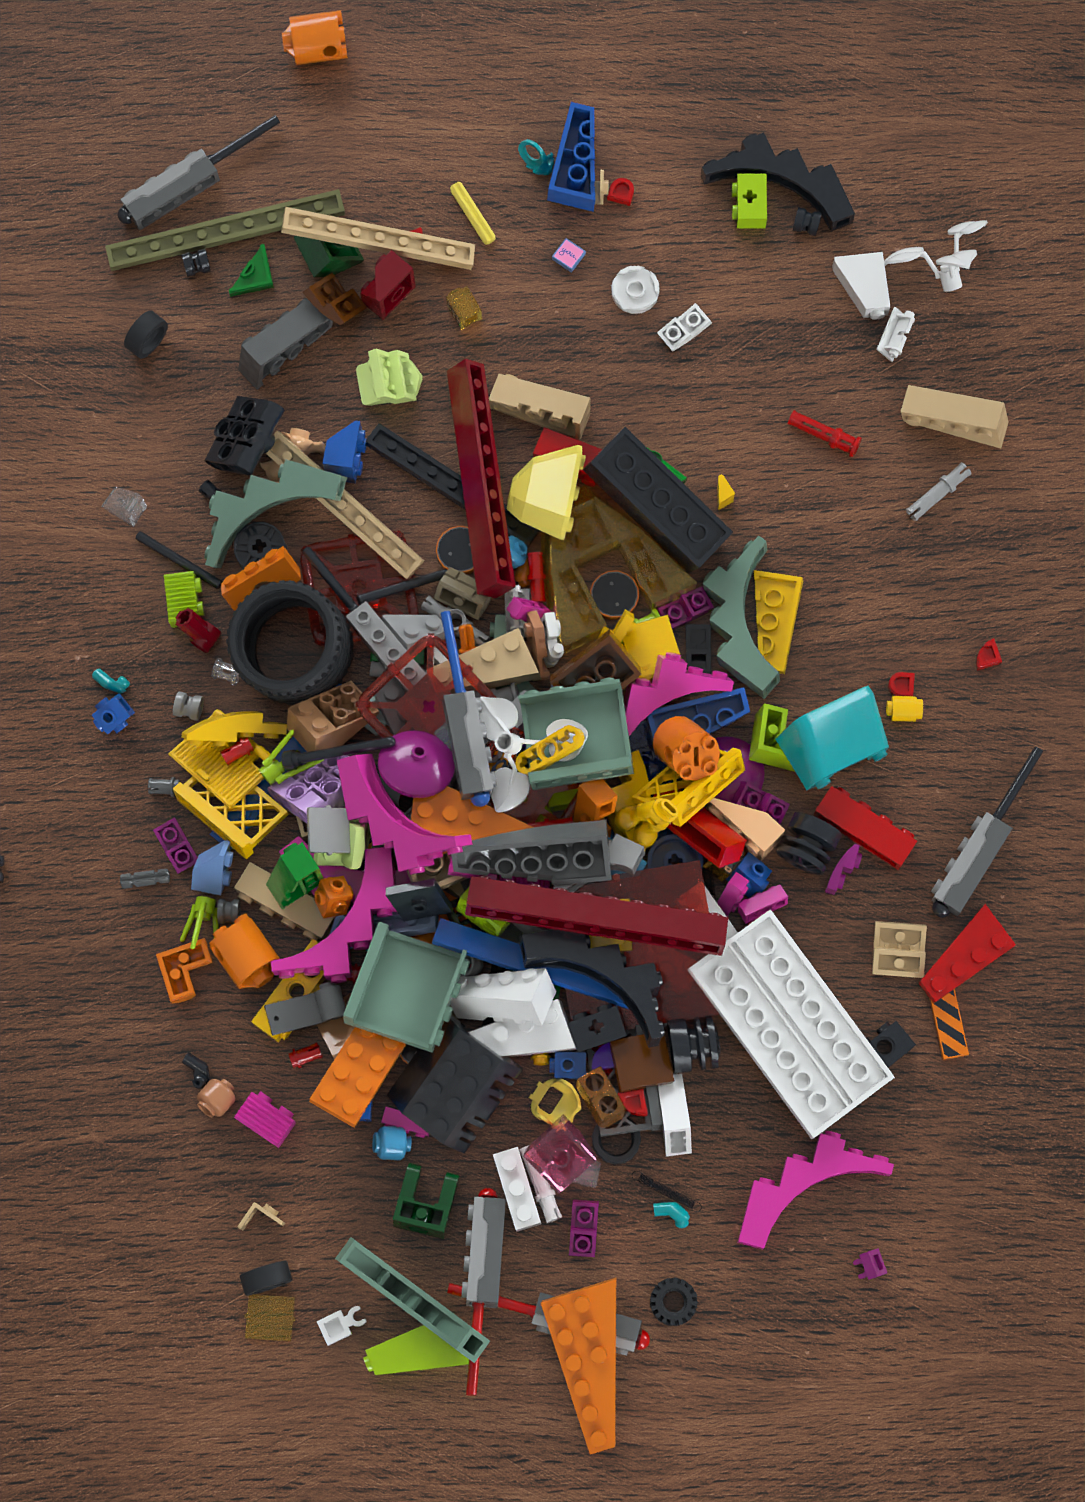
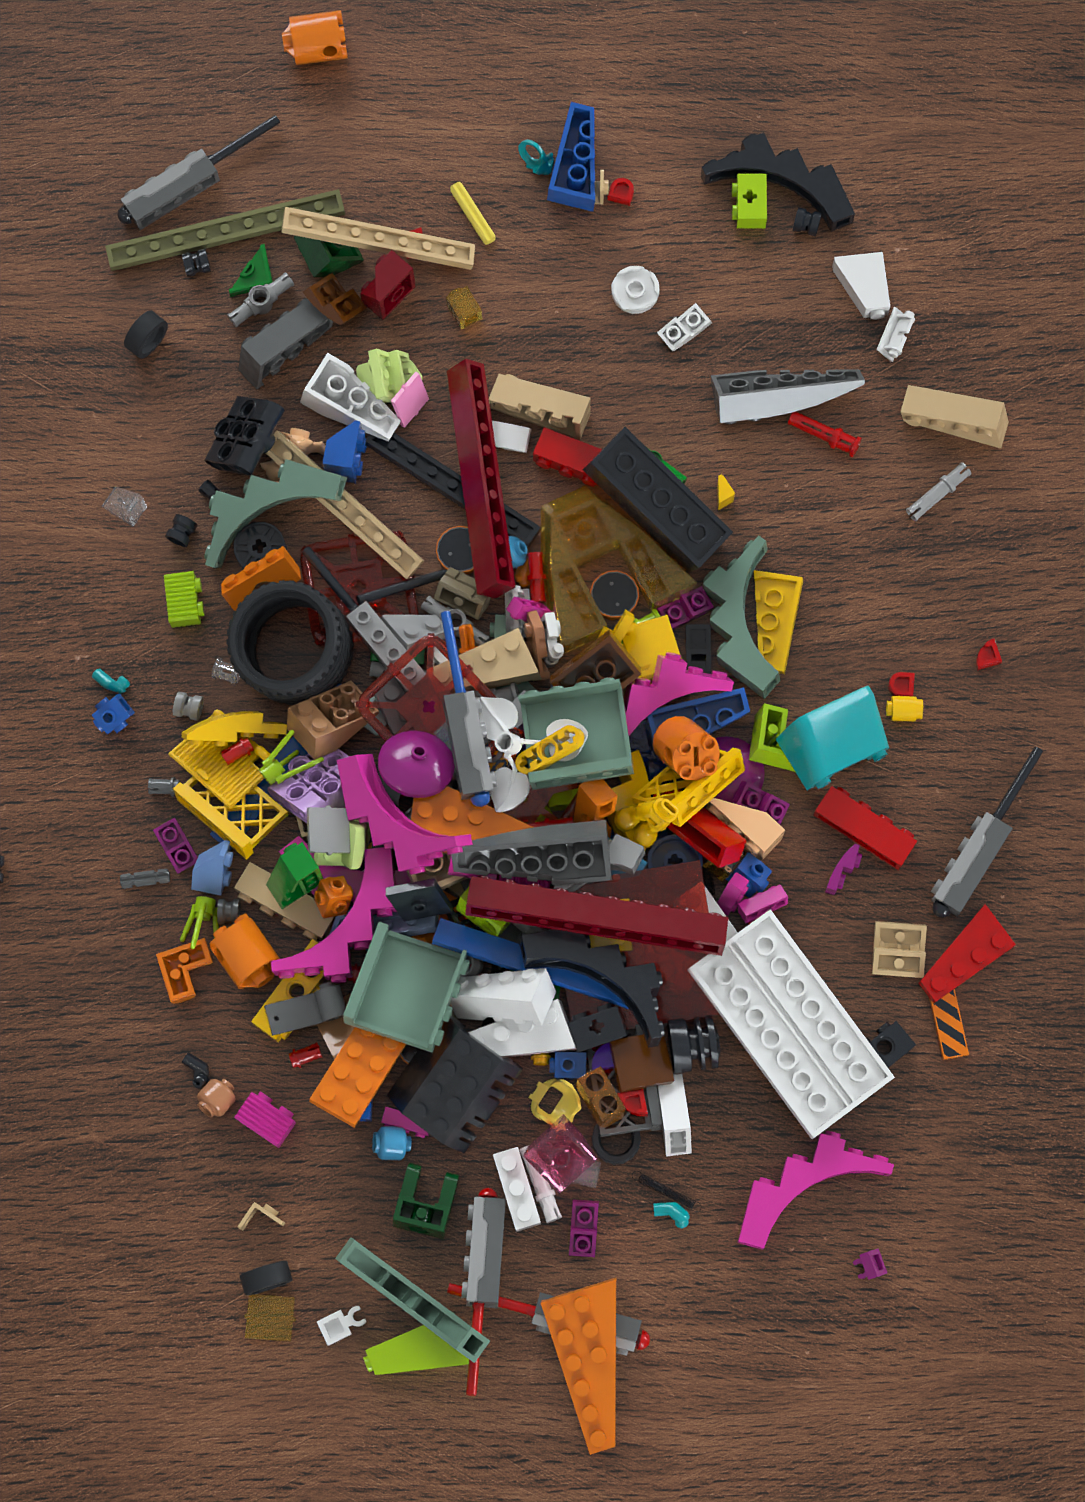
black bar [135,531,223,589] -> none
dark red piece [175,608,222,653] -> none
black piece [282,737,396,771] -> none
light yellow brick [507,445,586,540] -> none
bright pink tile [552,238,586,273] -> none
black tyre [650,1277,698,1326] -> none
black wheel [776,812,842,875] -> none
white plant [884,220,988,292] -> none
none -> black wheel [165,514,198,547]
none -> light grey pin [227,272,294,327]
none -> white wedge [300,353,401,442]
none -> bright pink piece [391,372,429,428]
none -> white slope [492,421,532,453]
none -> wedge [711,369,865,424]

